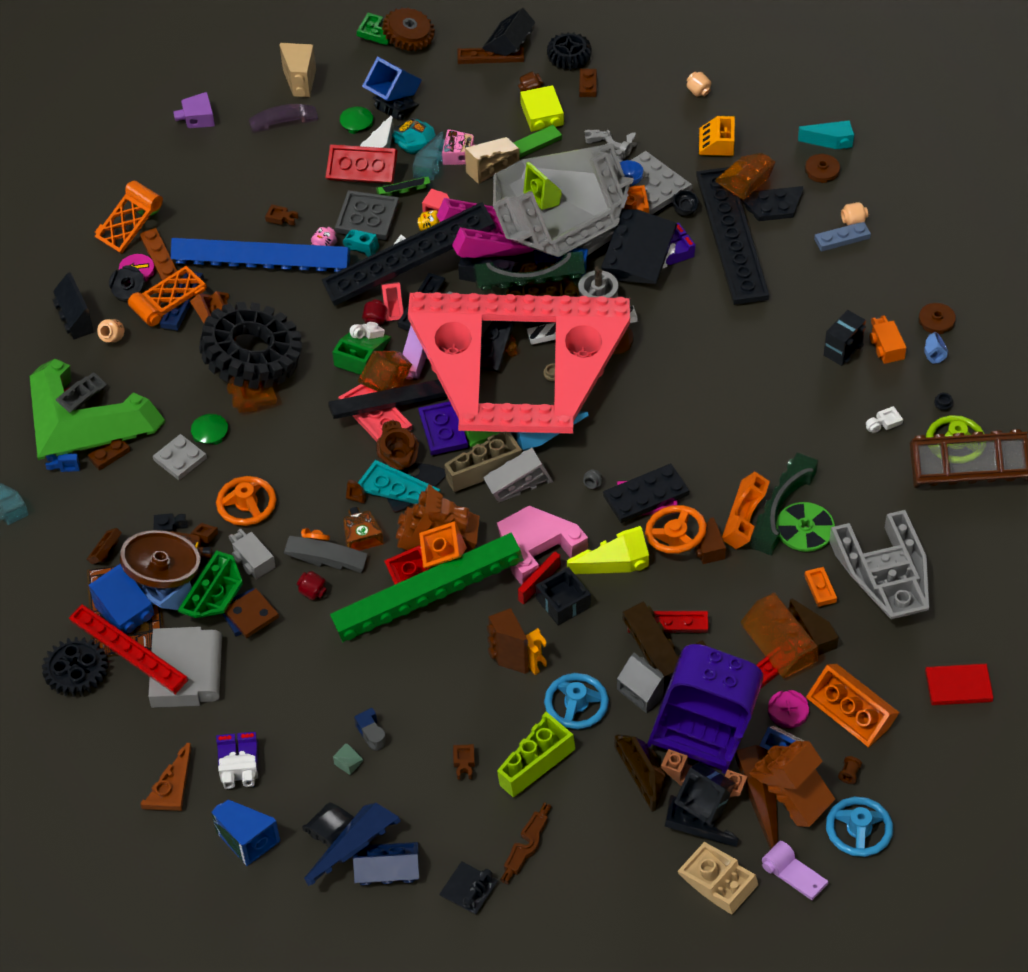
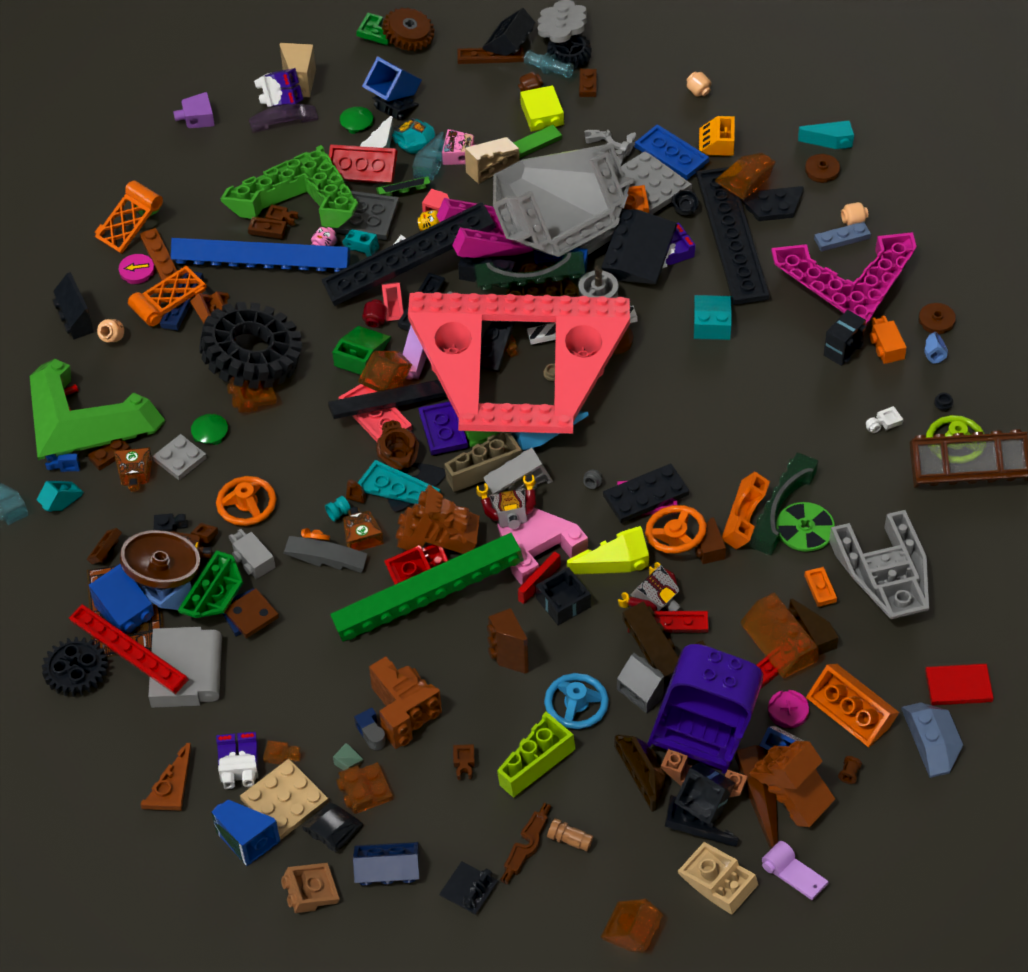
dark grey slope [56,372,107,413] -> none
black plate [109,266,146,302] -> none
dark red head [296,571,327,600] -> none
dark blue wedge [304,803,401,886] -> none
white plate [350,322,385,339] -> none
orange slope [419,521,467,569] -> none
lime slope [523,162,562,210] -> none
light orange hinge [526,628,547,675] -> none
blue piece [619,160,644,187] -> none
dark azure piece [826,796,893,857] -> none
none -> teal slope [36,481,84,512]
none -> torso [114,447,153,491]
none -> bright green wedge [220,145,358,228]
none -> tan plate [240,759,329,840]
none -> reddish brown plate [248,217,287,239]
none -> hips [254,68,304,107]
none -> clear orange plate [263,740,301,764]
none -> medium nougat plate [281,863,339,913]
none -> teal wheel [325,496,351,522]
none -> clear orange plate [336,762,393,814]
none -> dark orange brick [369,656,442,749]
none -> torso [476,475,536,529]
none -> clear light blue piece [524,50,574,78]
none -> light grey plate [537,0,587,43]
none -> medium nougat axle [547,818,594,852]
none -> clear orange slope [601,899,663,952]
none -> torso [618,562,681,611]
none -> blue plate [634,124,709,180]
none -> teal slope [694,295,731,340]
none -> dark pink wedge [771,232,917,326]
none -> sand blue wedge [901,702,963,778]

